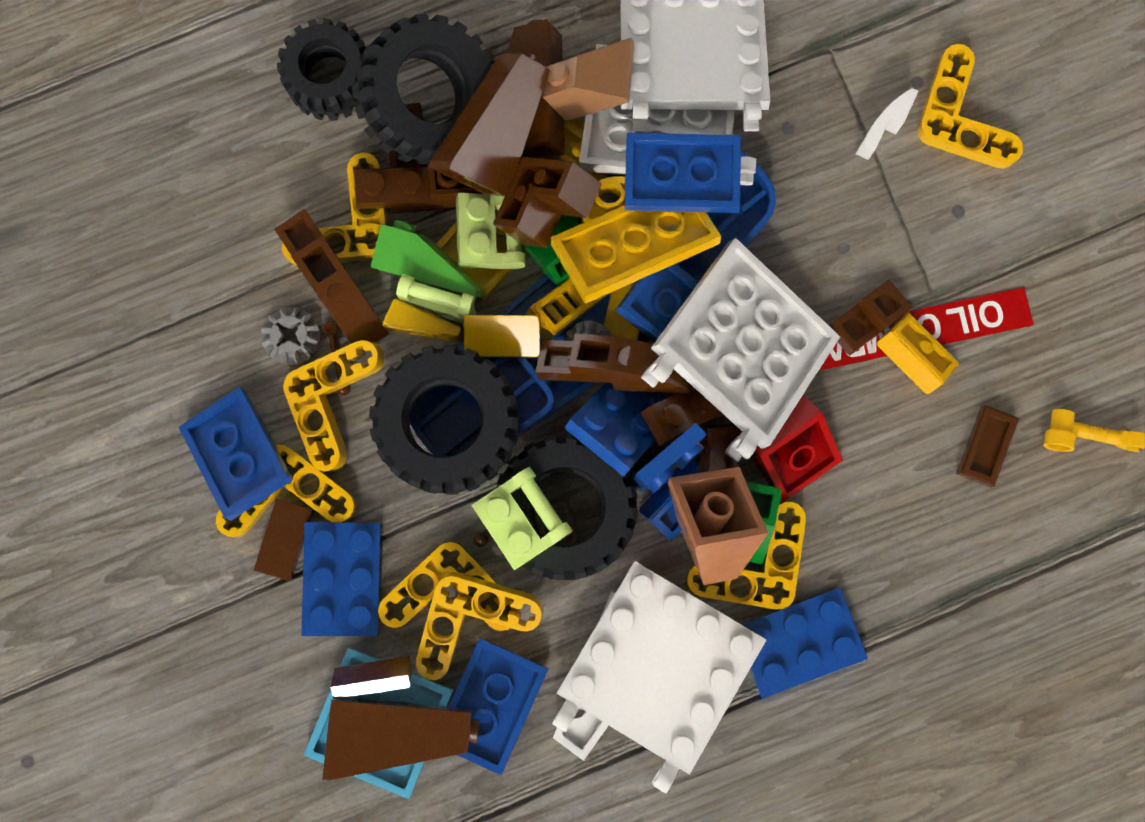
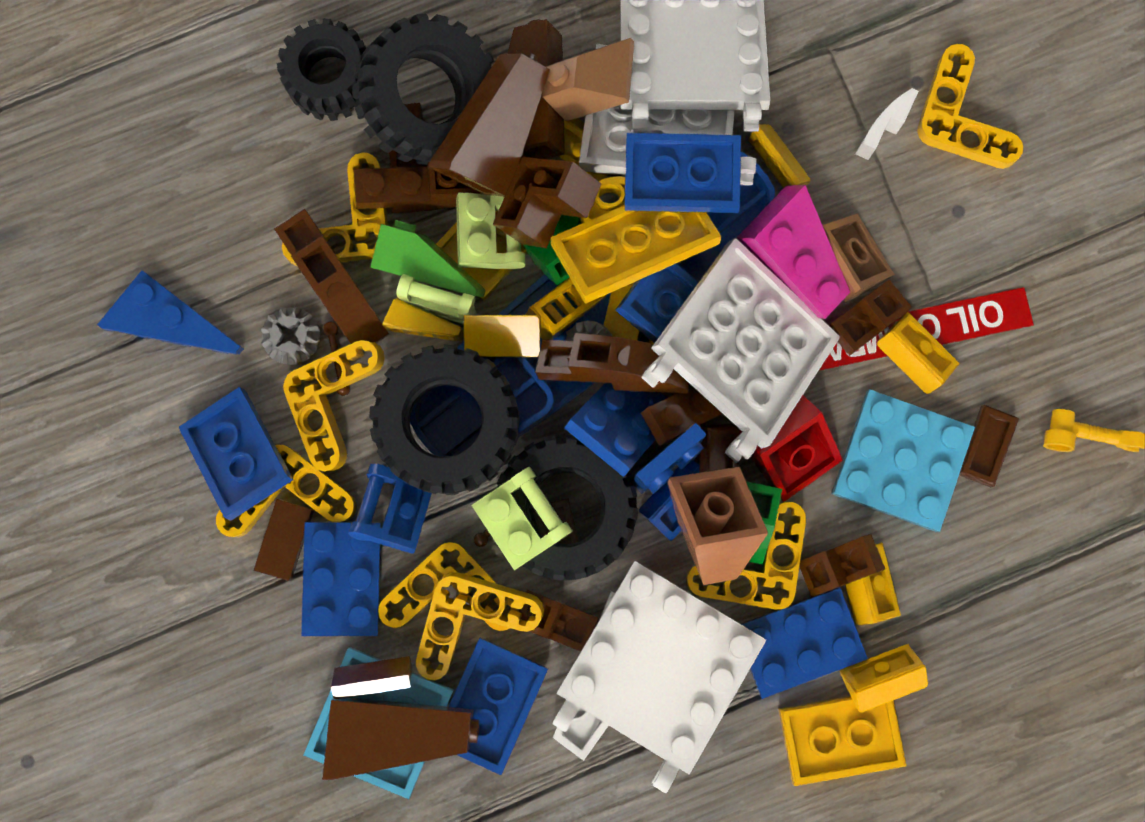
none -> blue wing [97,270,244,355]
none -> blue plate [348,464,432,554]
none -> reddish brown slope [519,590,600,652]
none -> dark pink wedge [737,185,850,319]
none -> yellow slope [749,124,811,188]
none -> yellow tile [778,696,906,786]
none -> reddish brown slope [799,534,885,597]
none -> medium nougat slope [823,213,895,303]
none -> medium azure plate [831,389,975,532]
none -> yellow slope [840,644,928,712]
none -> yellow slope [845,543,901,625]

